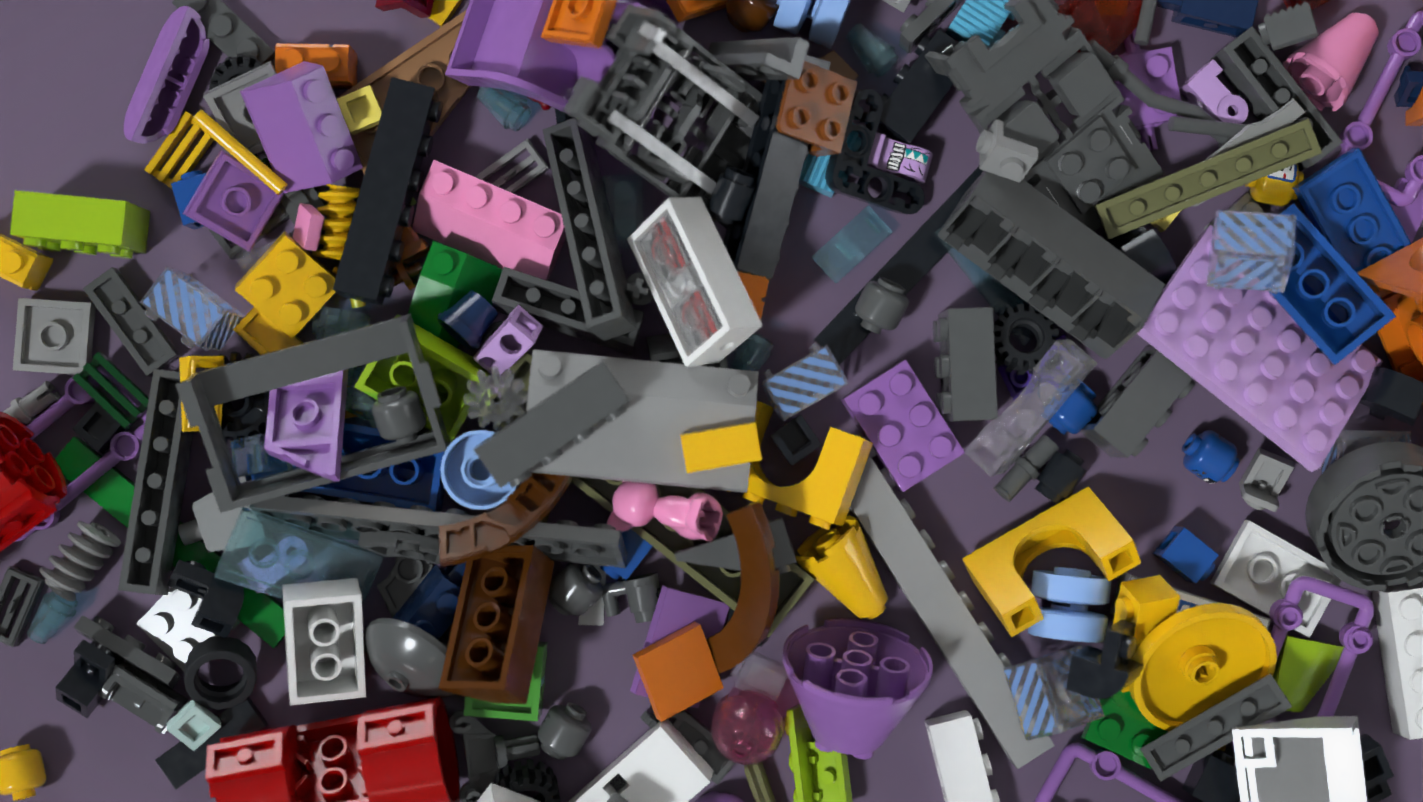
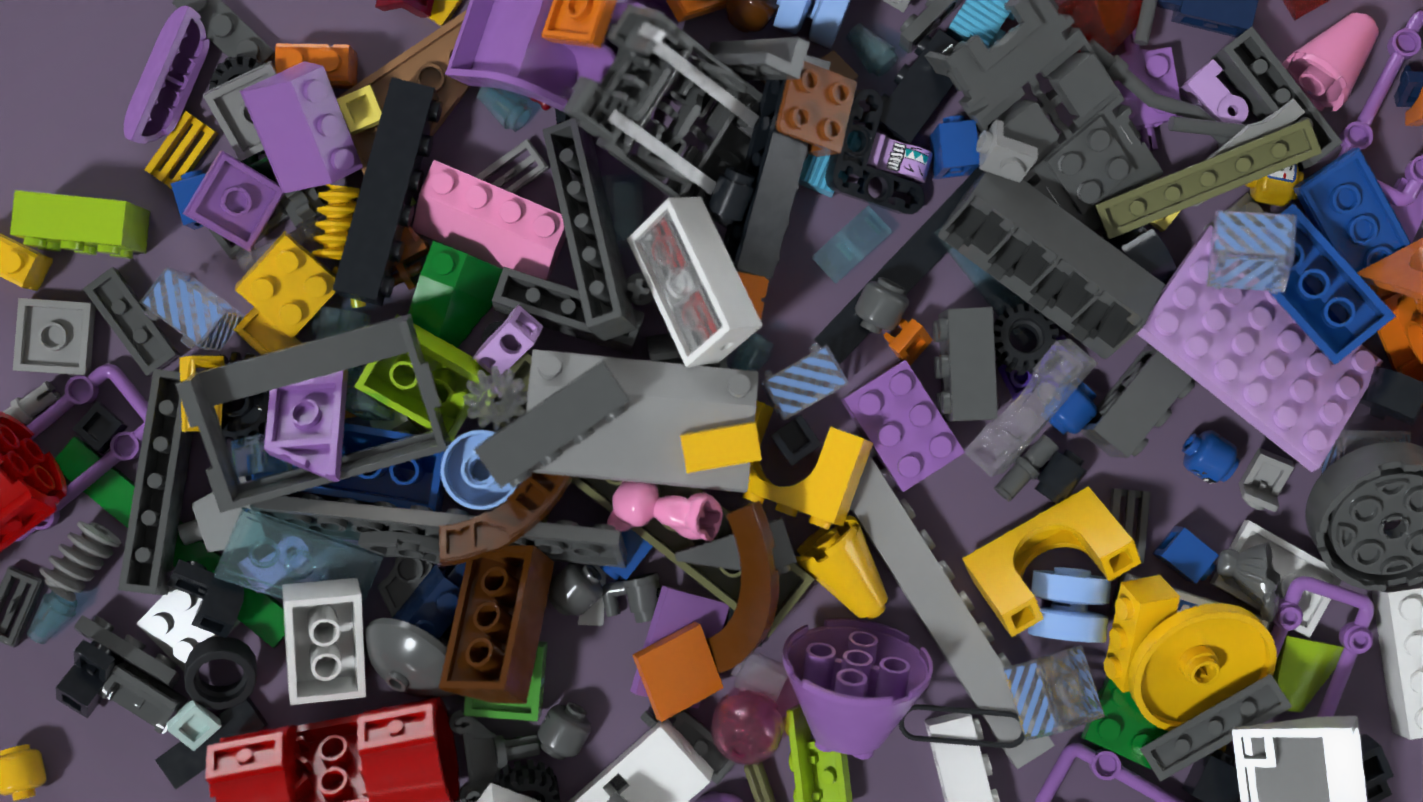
dark green tile [72,352,149,429] -> none
yellow bar [192,110,288,195] -> none
bright pink tile [292,203,324,251] -> none
dark grey head [372,386,426,445] -> none
dark blue piece [437,290,498,351] -> none
black brick [1066,619,1144,699] -> none
dark grey brick [1258,1,1319,51] -> none
none -> orange tile [884,318,933,366]
none -> black piece [899,704,1027,748]
none -> blue brick [929,115,979,179]
none -> dark grey tile [1110,488,1150,564]
none -> dark grey hair [1217,542,1281,623]

